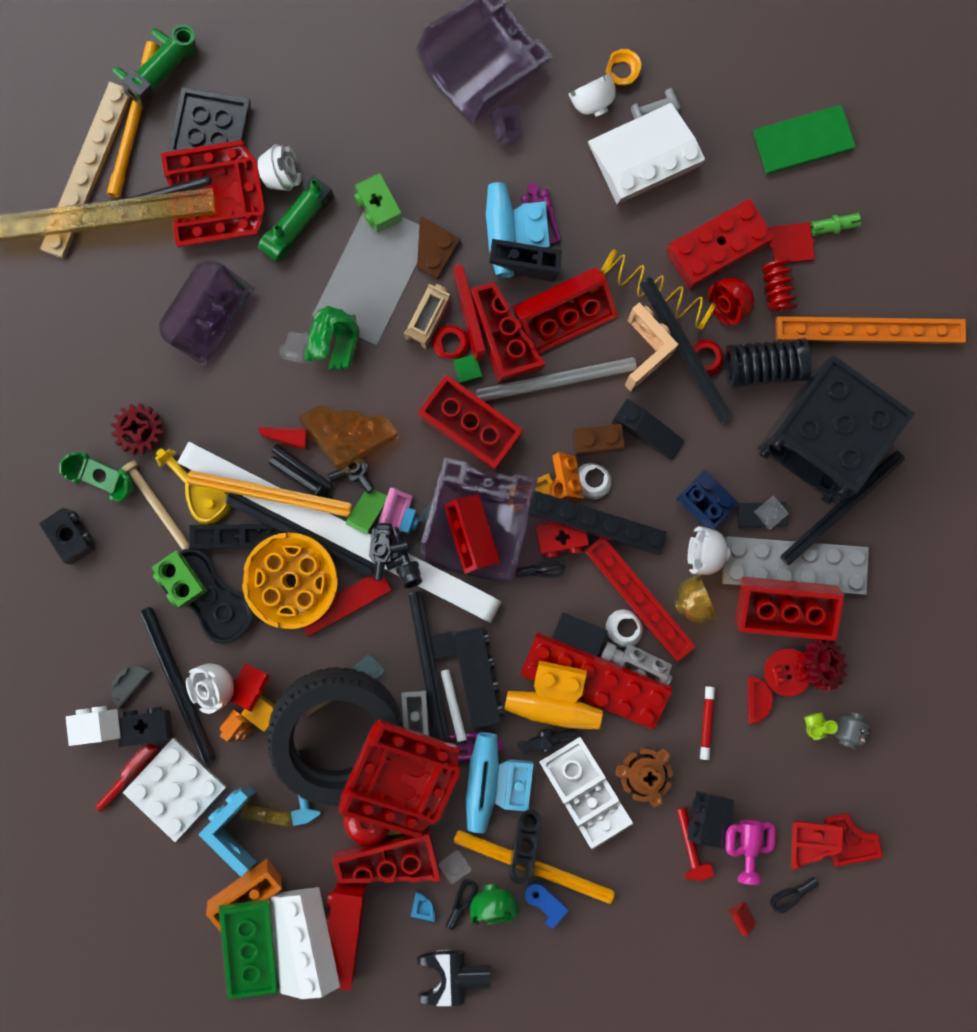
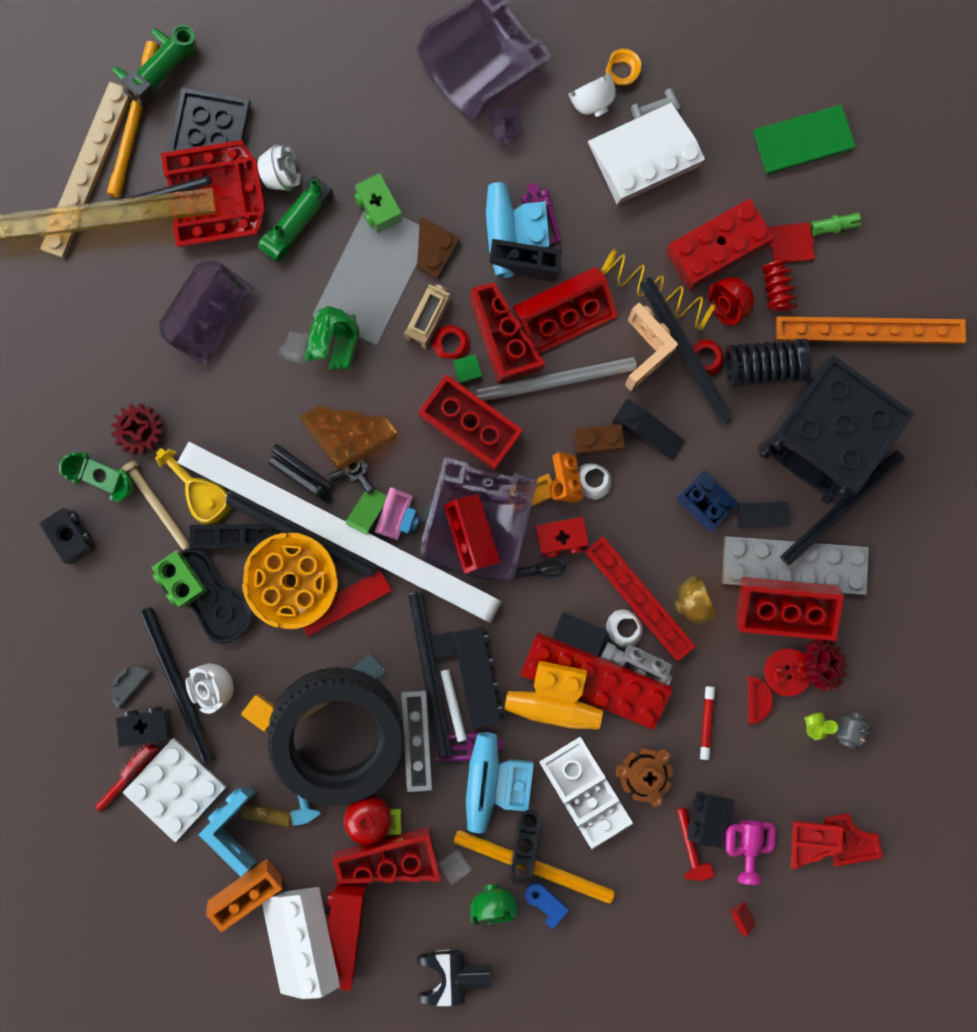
white brick [66,706,121,746] -> none
light orange axle [187,470,352,517] -> none
orange plate [219,708,253,742] -> none
green tile [219,899,278,1000] -> none
red piece [230,663,270,712] -> none
red slope [258,427,309,451] -> none
red wedge [339,719,460,838] -> none
black piece [369,523,410,582] -> none
black piece [385,527,422,588] -> none
dark azure tile [411,891,435,922] -> none
black piece [445,879,478,930] -> none
red tile [452,264,486,360] -> none
black piece [518,729,577,752] -> none
black plate [527,491,667,555] -> none
white cylinder [688,526,730,575] -> none
clear plate [754,495,789,530] -> none
black piece [770,877,819,913] -> none

